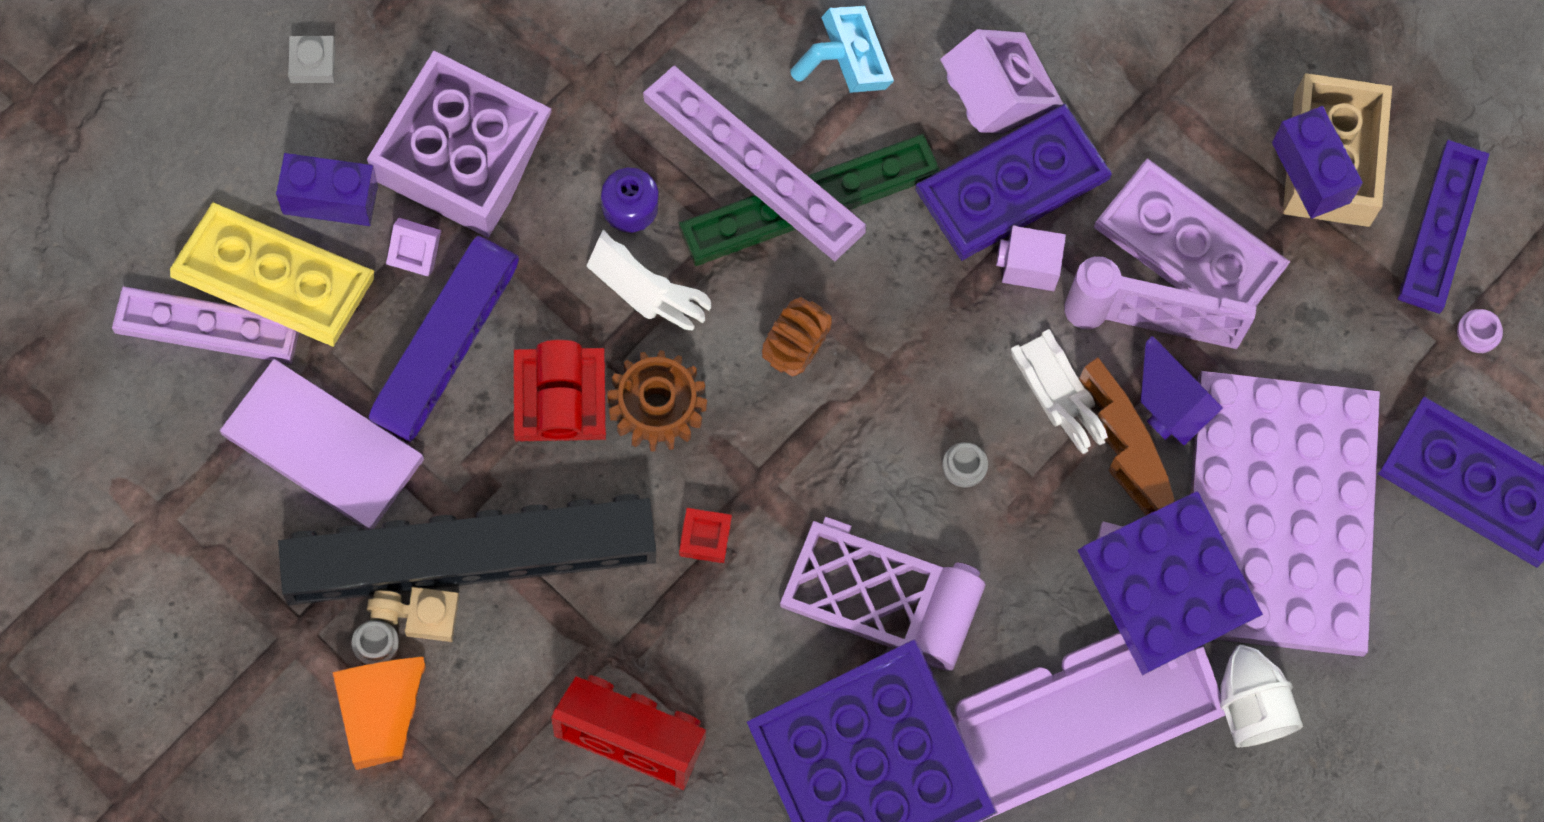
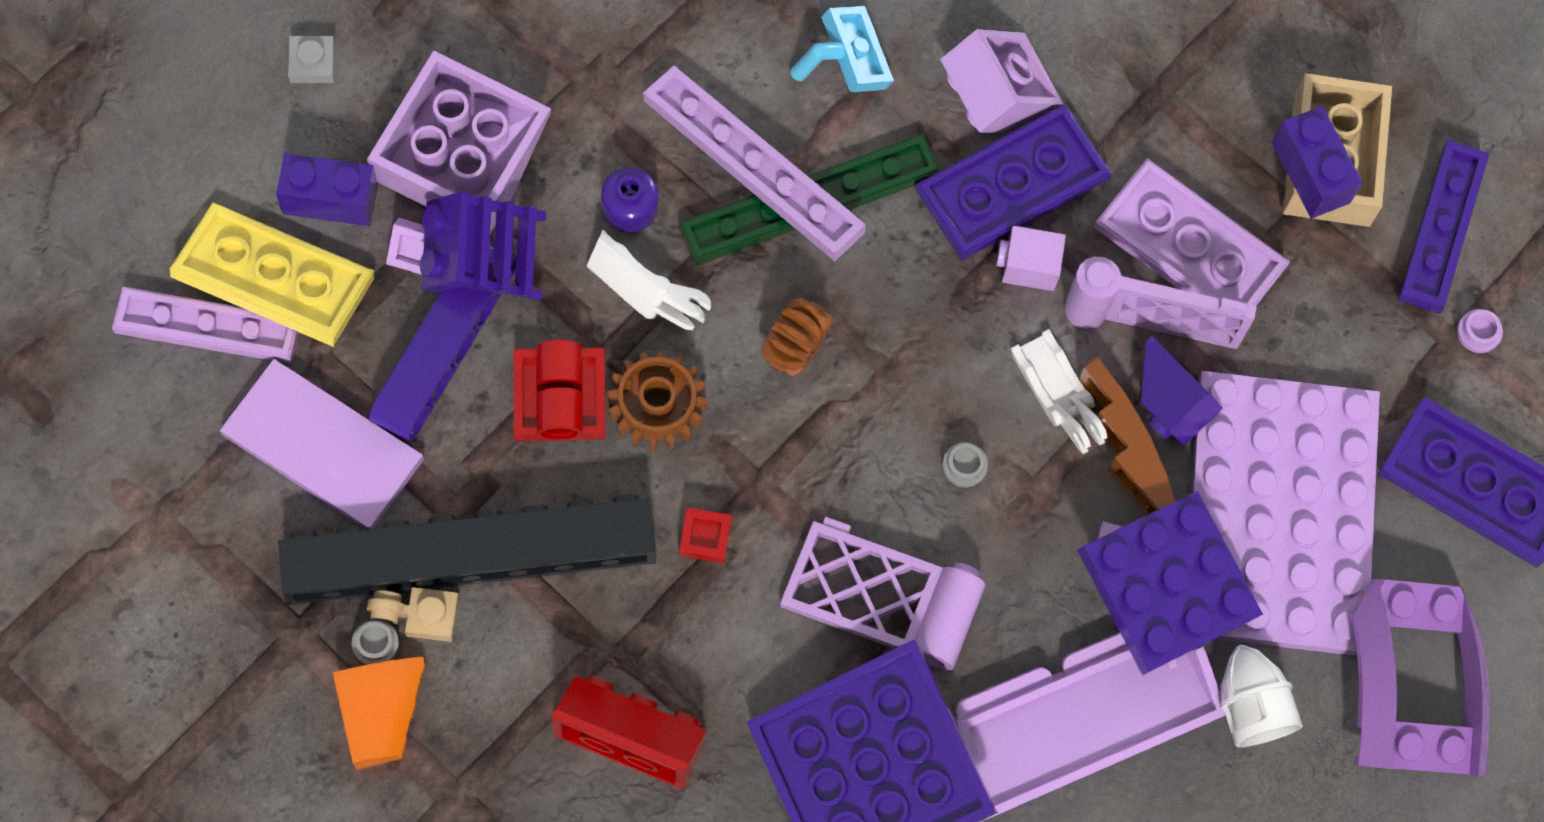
none -> dark purple plate [420,191,546,301]
none -> medium lavender wedge [1348,579,1490,776]

